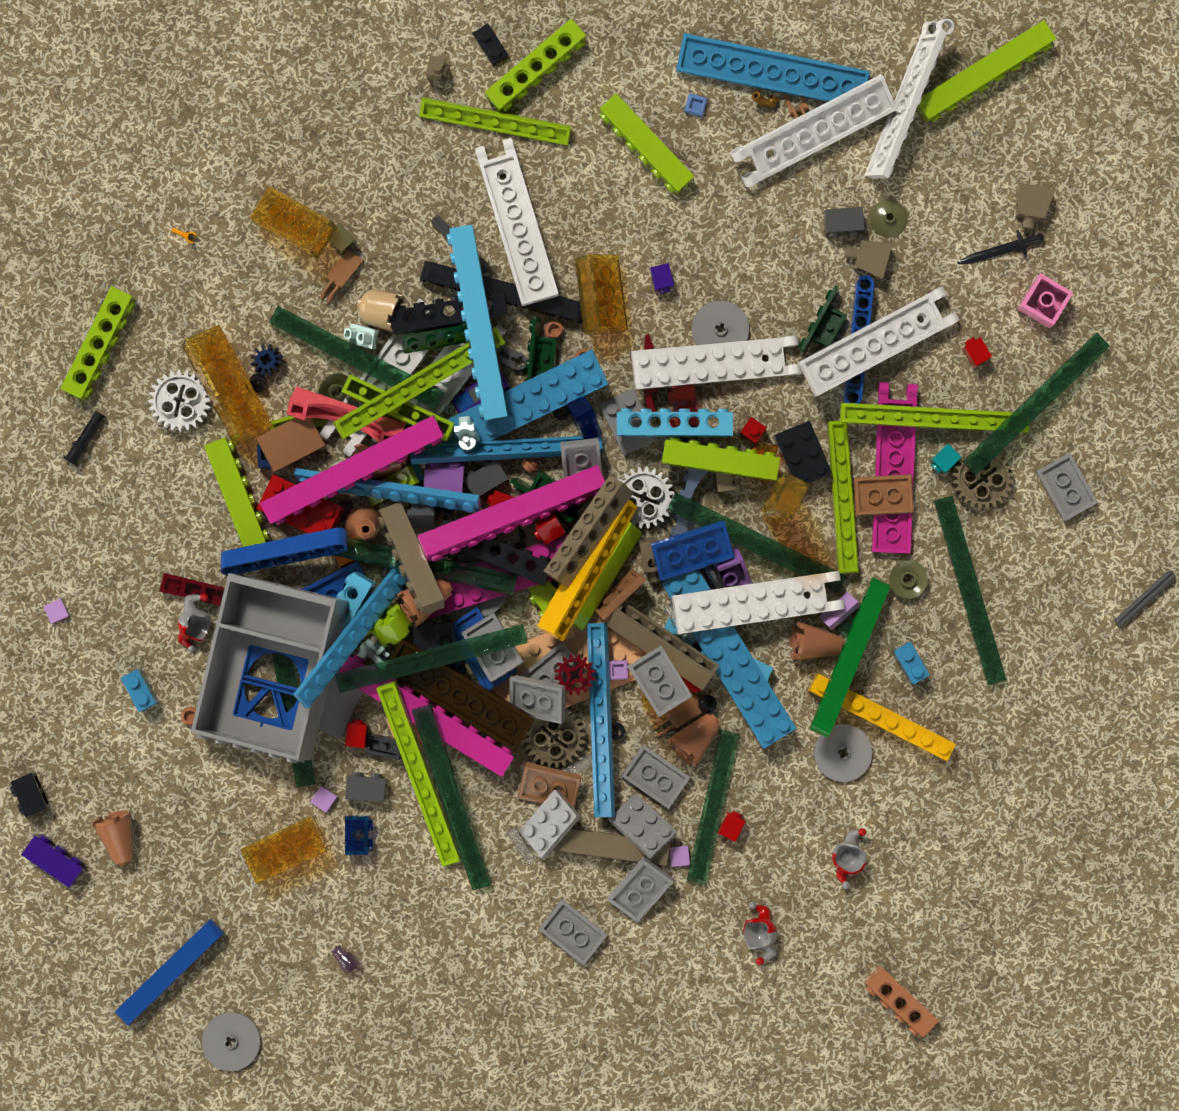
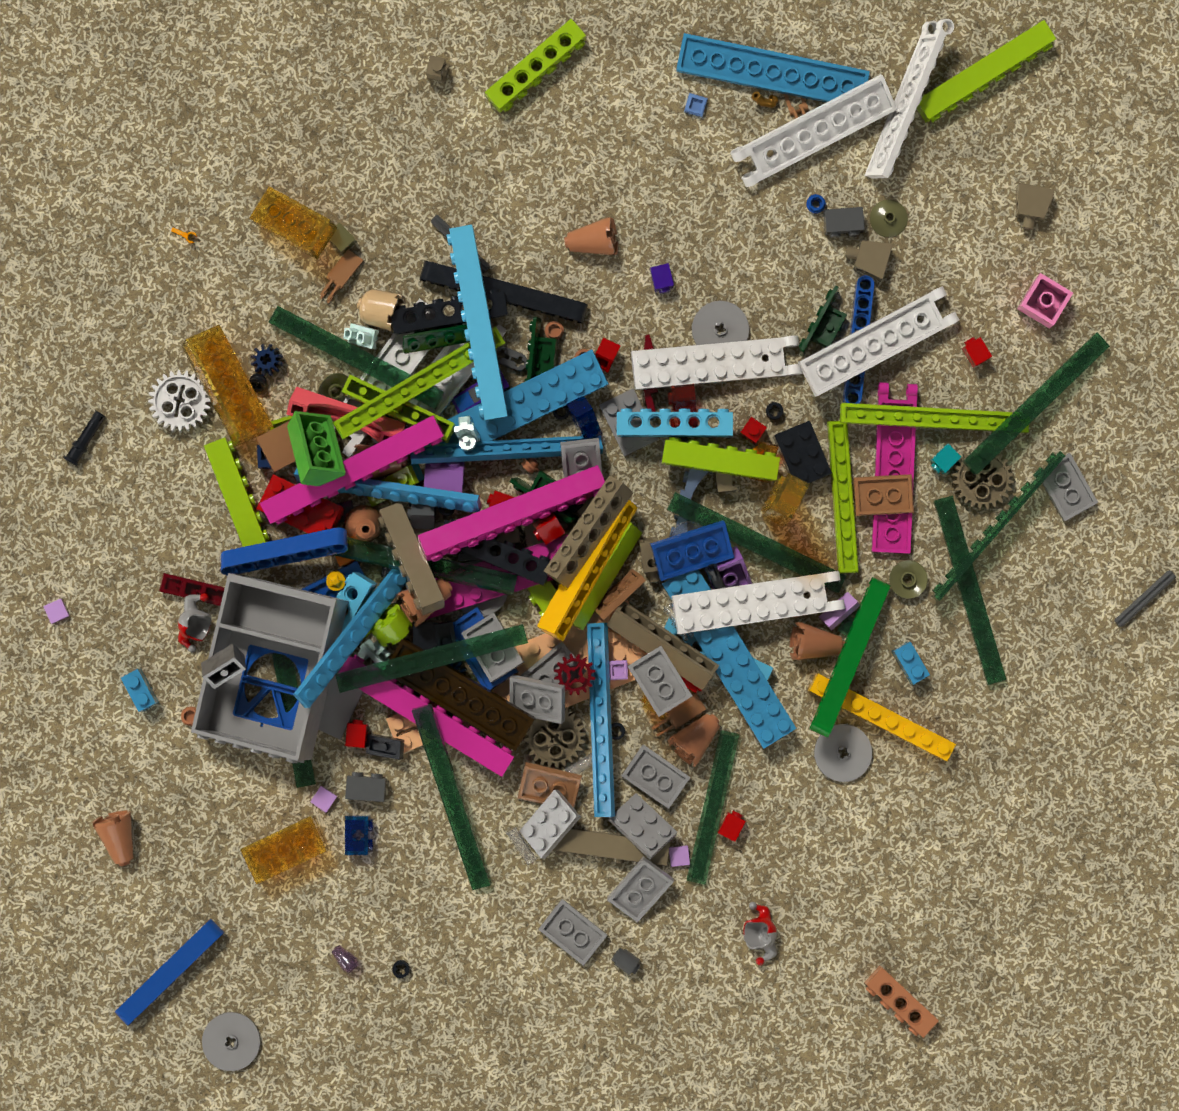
black brick [10,772,50,817] -> none
dark purple brick [21,834,85,887] -> none
lime brick [60,286,136,401] -> none
lime plate [376,681,461,866] -> none
lime tile [419,97,572,146] -> none
dark grey brick [464,460,509,497] -> none
black plate [472,23,509,66] -> none
white hinge [475,138,559,306] -> none
clear yellow brick [575,254,628,335] -> none
lime brick [599,93,694,195] -> none
white gear [619,467,675,529] -> none
black axle [698,694,717,713] -> none
light grey piece [832,828,867,889] -> none
black sword [957,230,1044,264] -> none
none -> flat silver brick [201,643,246,689]
none -> bright green slope [287,411,346,486]
none -> yellow tile [326,571,345,591]
none -> black bush [392,960,410,978]
none -> nougat cone [564,217,618,255]
none -> red brick [595,338,621,372]
none -> dark grey brick [611,948,641,975]
none -> black bush [766,402,783,420]
none -> blue plate [806,194,825,214]
none -> clear green plate [931,451,1065,602]

